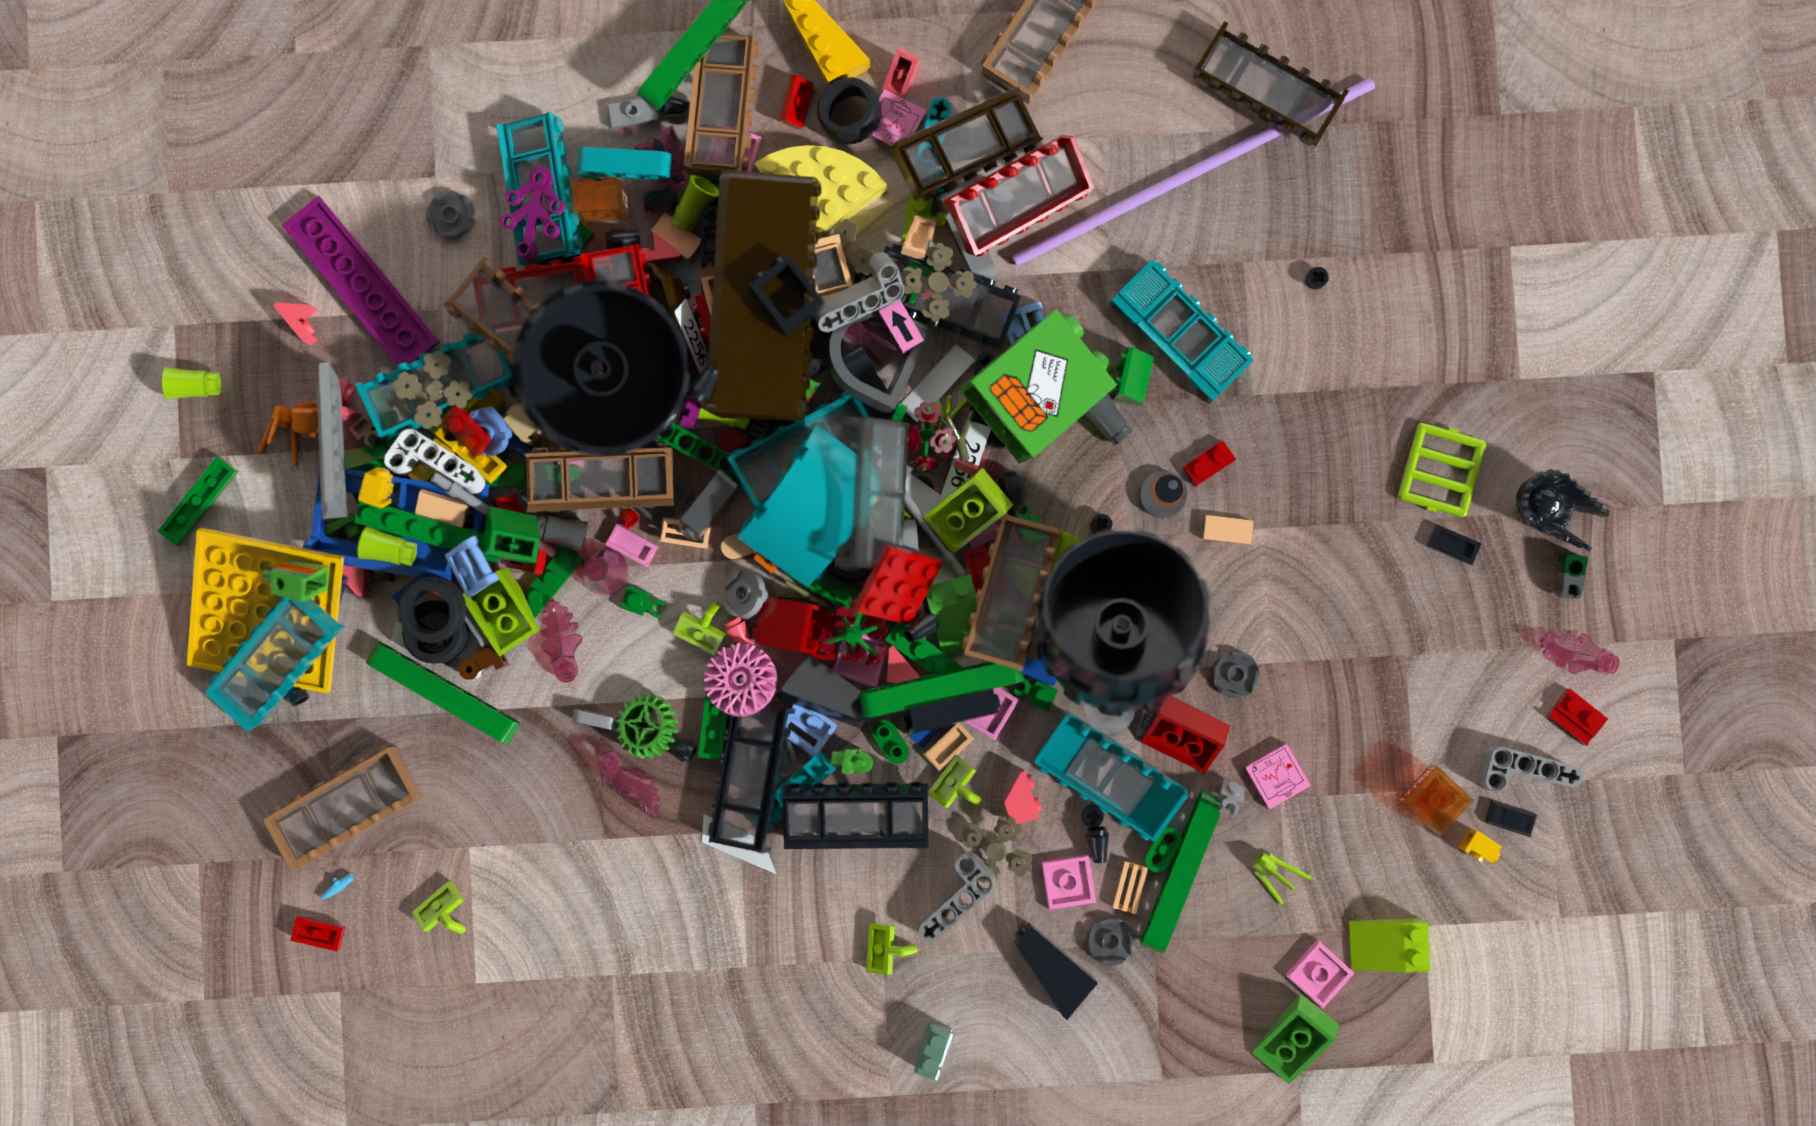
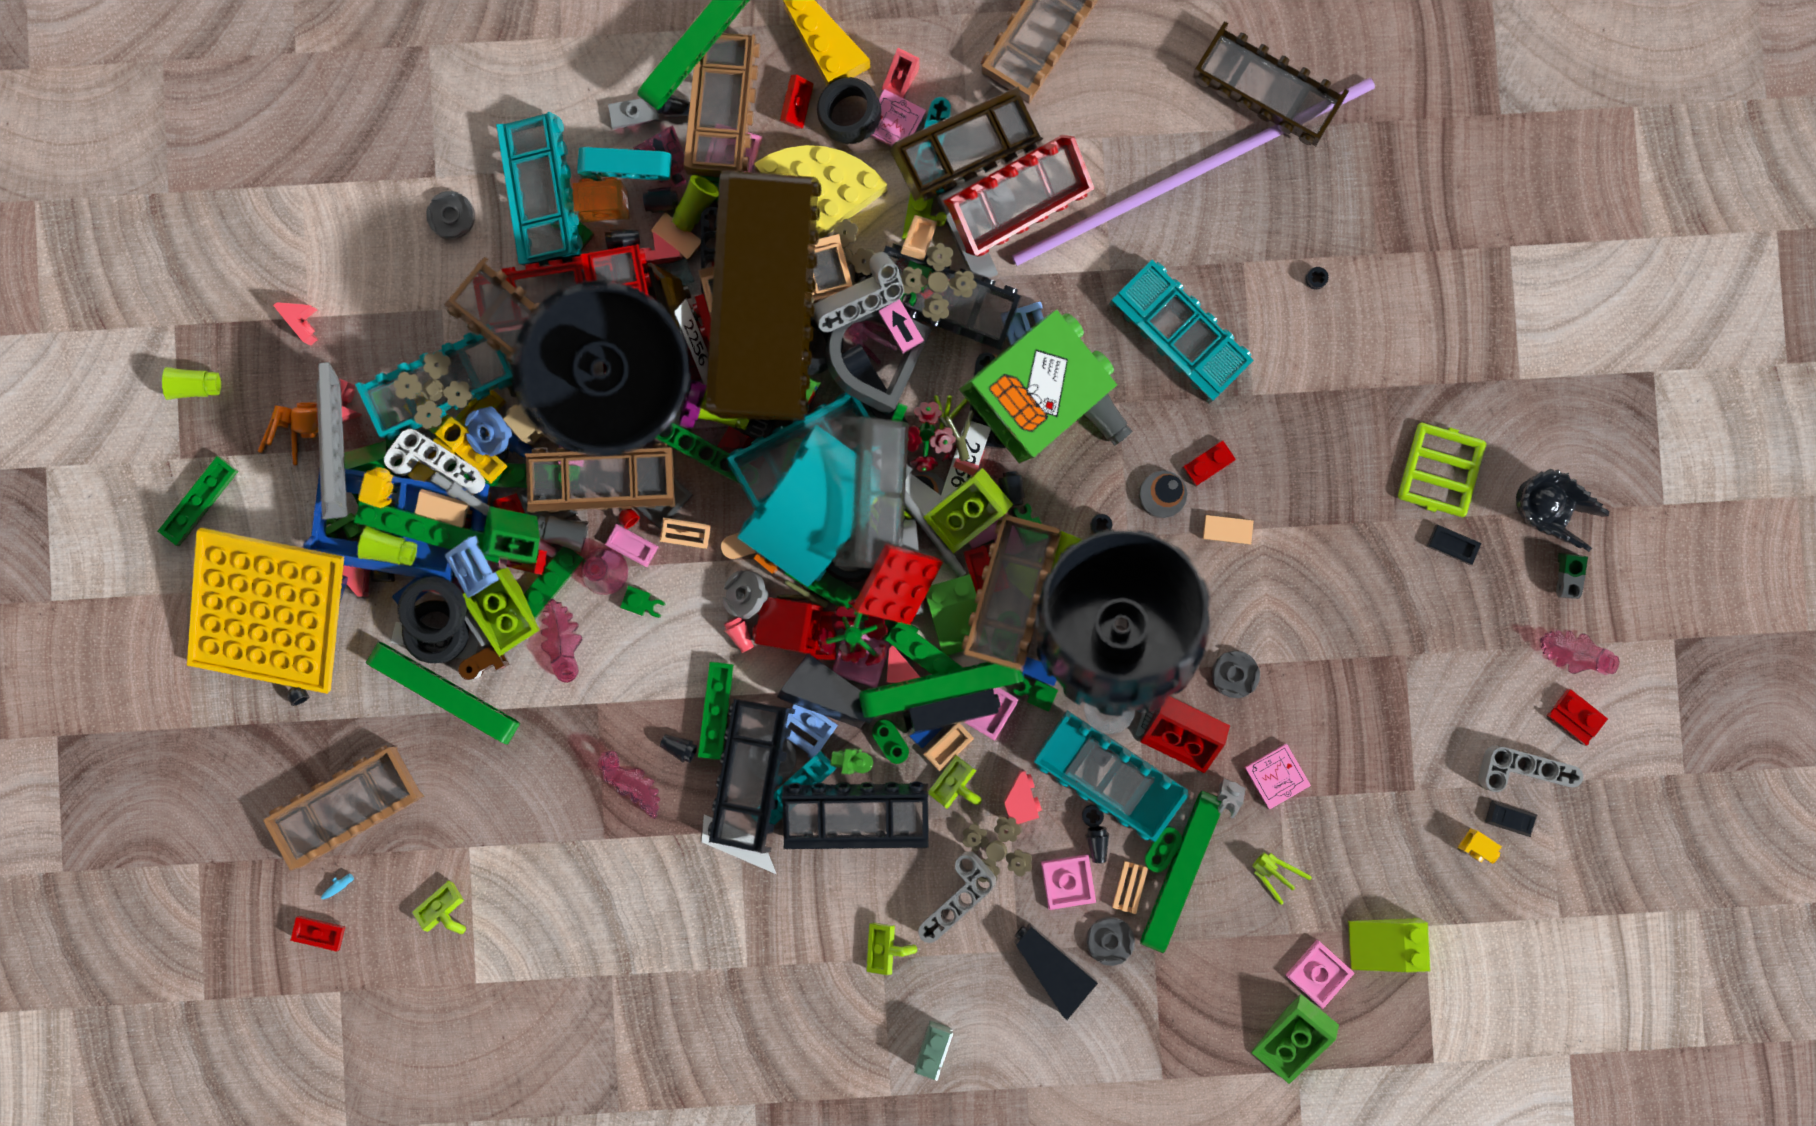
window [205,596,345,732] -> none
bright green torso [263,561,329,602] -> none
magenta plate [282,195,441,365] -> none
dark tan plate [348,413,385,451] -> none
red plate [443,406,491,458] -> none
magenta plant [500,167,565,261] -> none
light grey beam [572,709,619,730] -> none
bright green gear [614,694,679,759] -> none
lime plate [673,601,726,656] -> none
dark grey slope [679,470,739,542] -> none
black cone [687,366,720,404] -> none
bright pink wheel [704,643,777,716] -> none
black window [749,255,825,336] -> none
white sticker [901,344,975,422] -> none
black cone [904,612,939,643] -> none
green slope [1110,347,1154,406] -> none
clear orange brick [1398,765,1474,835] -> none

